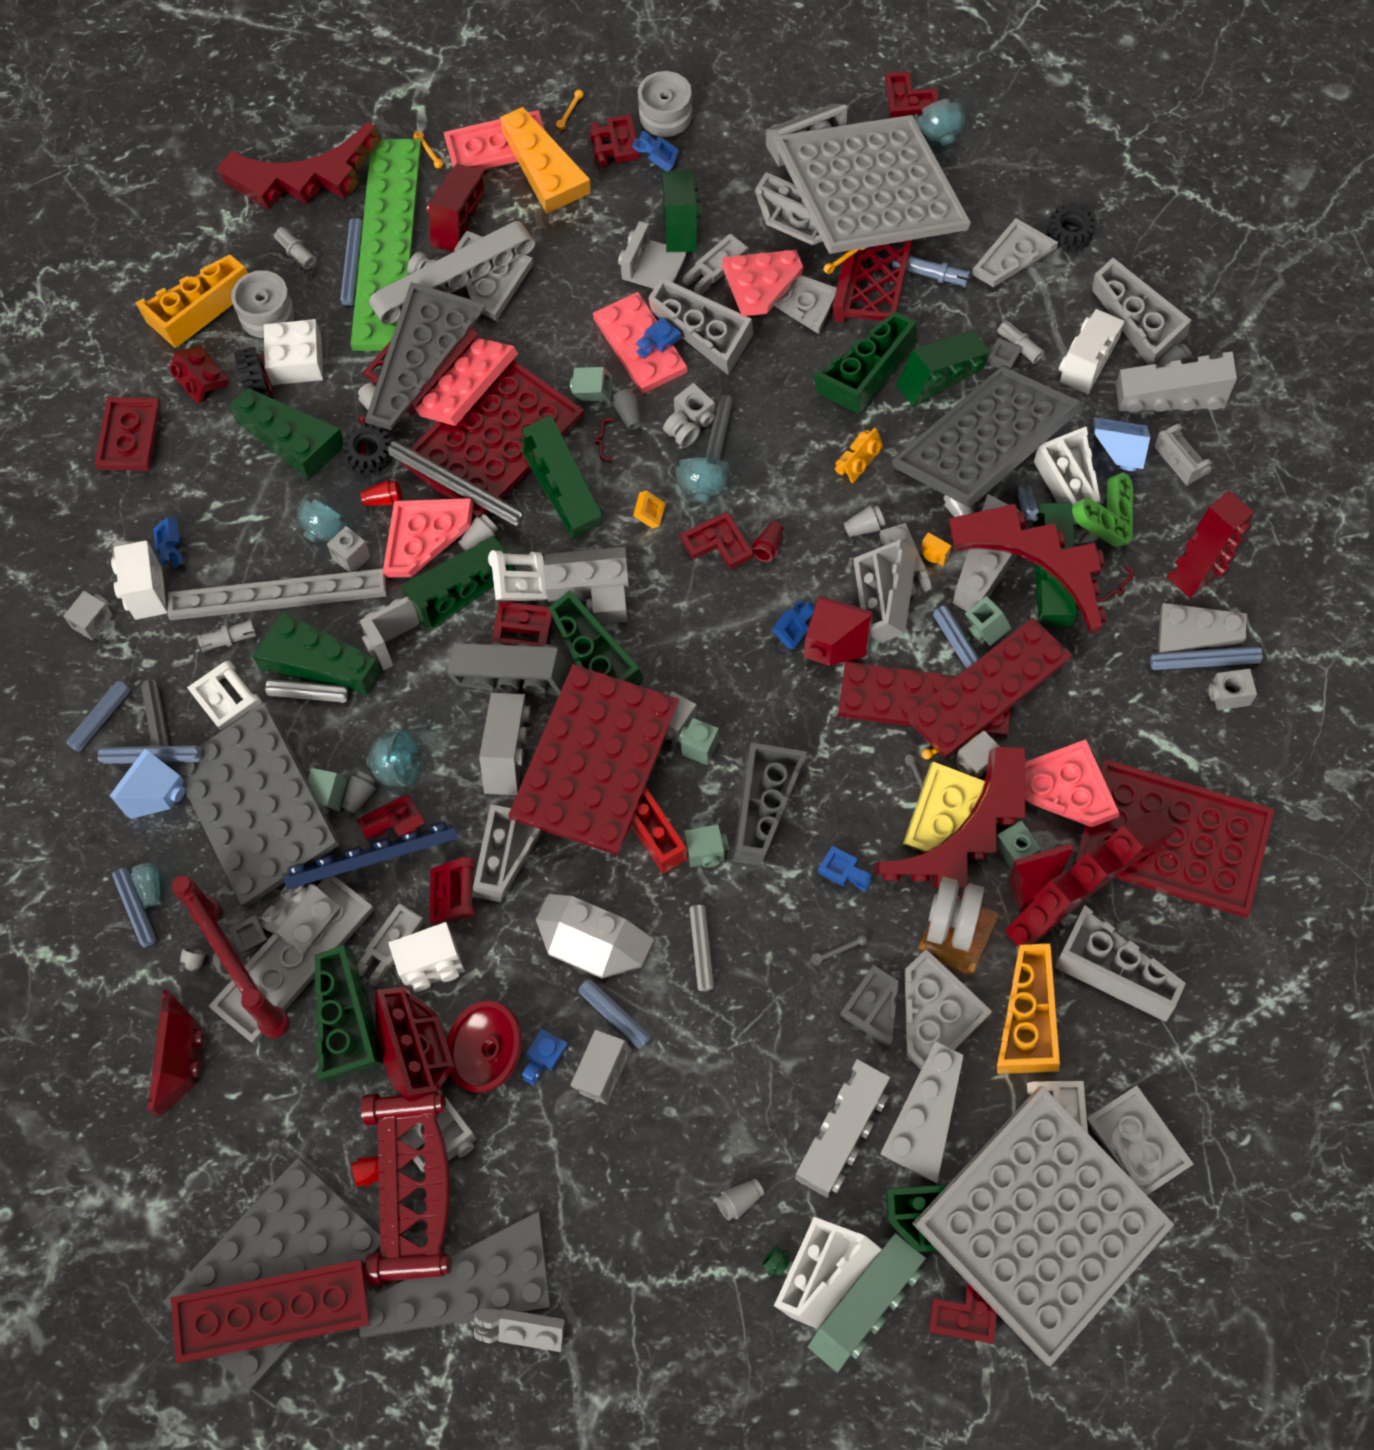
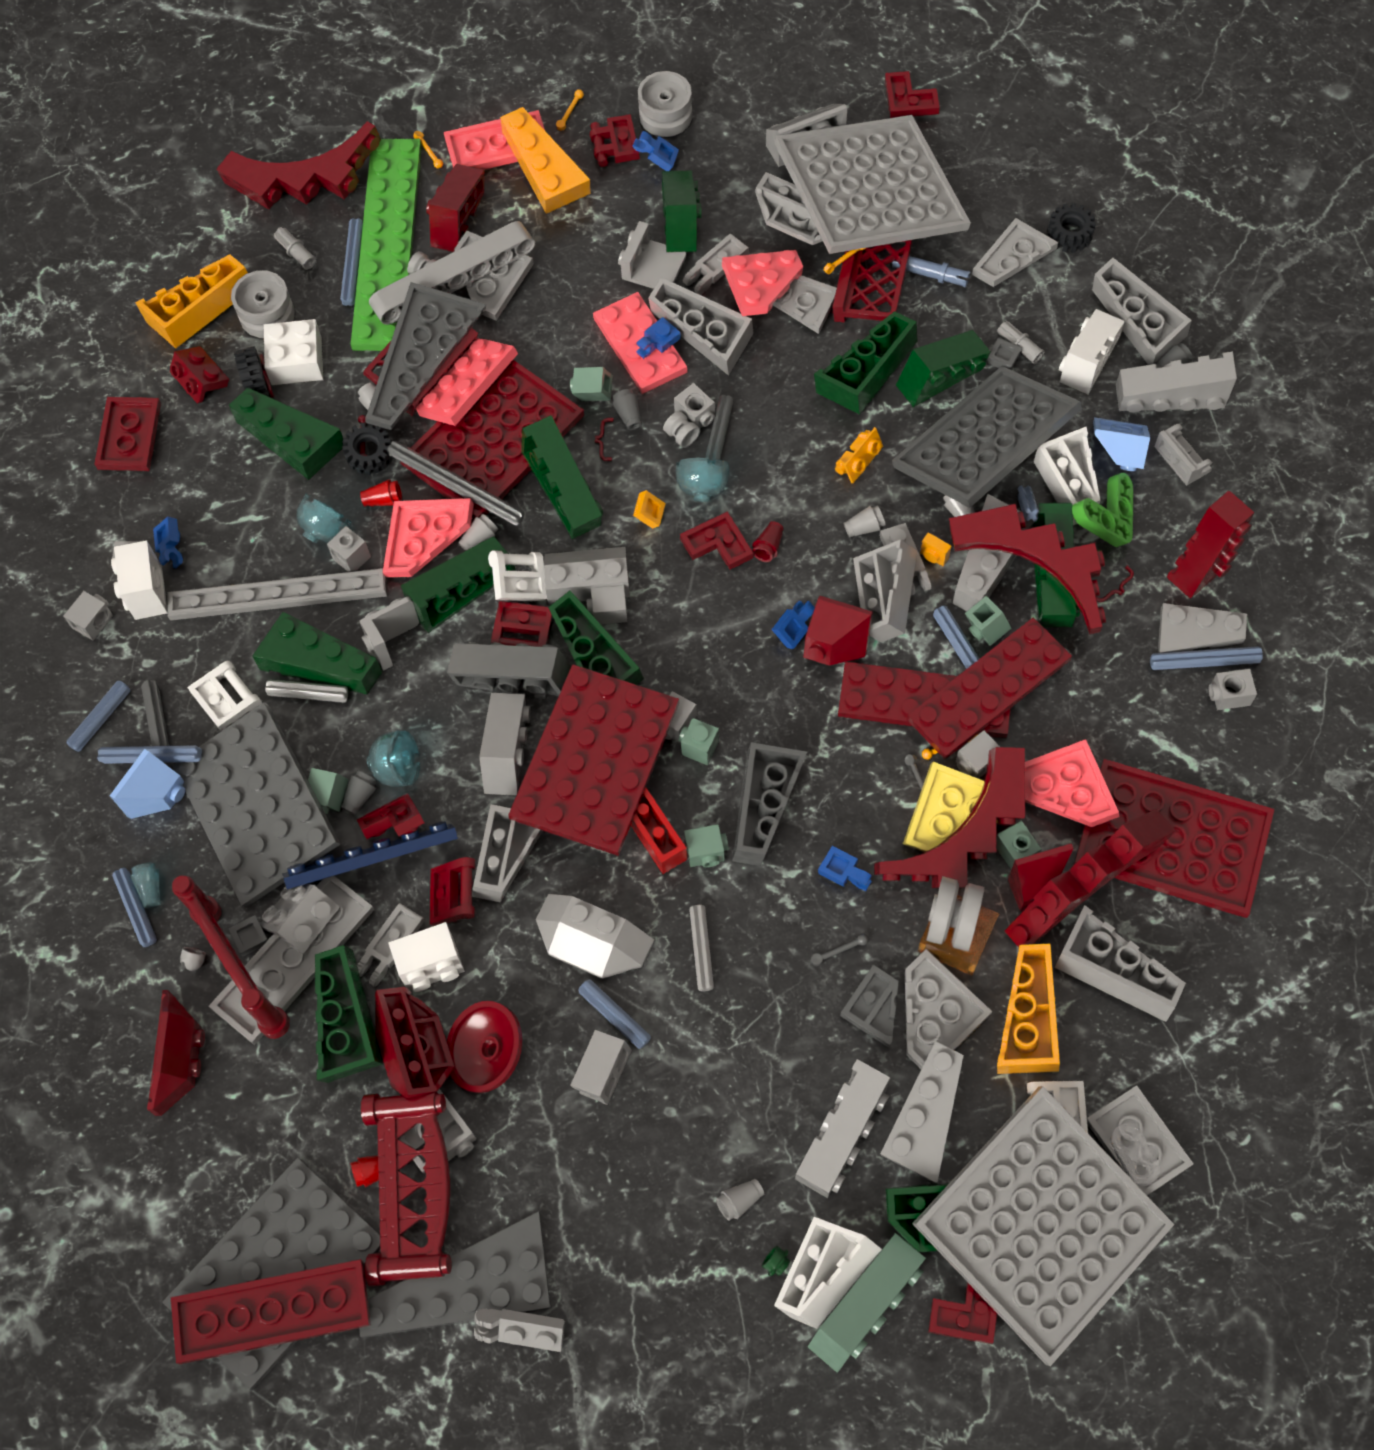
light grey pin [197,620,257,652] -> none
blue plate [522,1029,568,1086] -> none
clear light blue cylinder [914,98,965,145] -> none

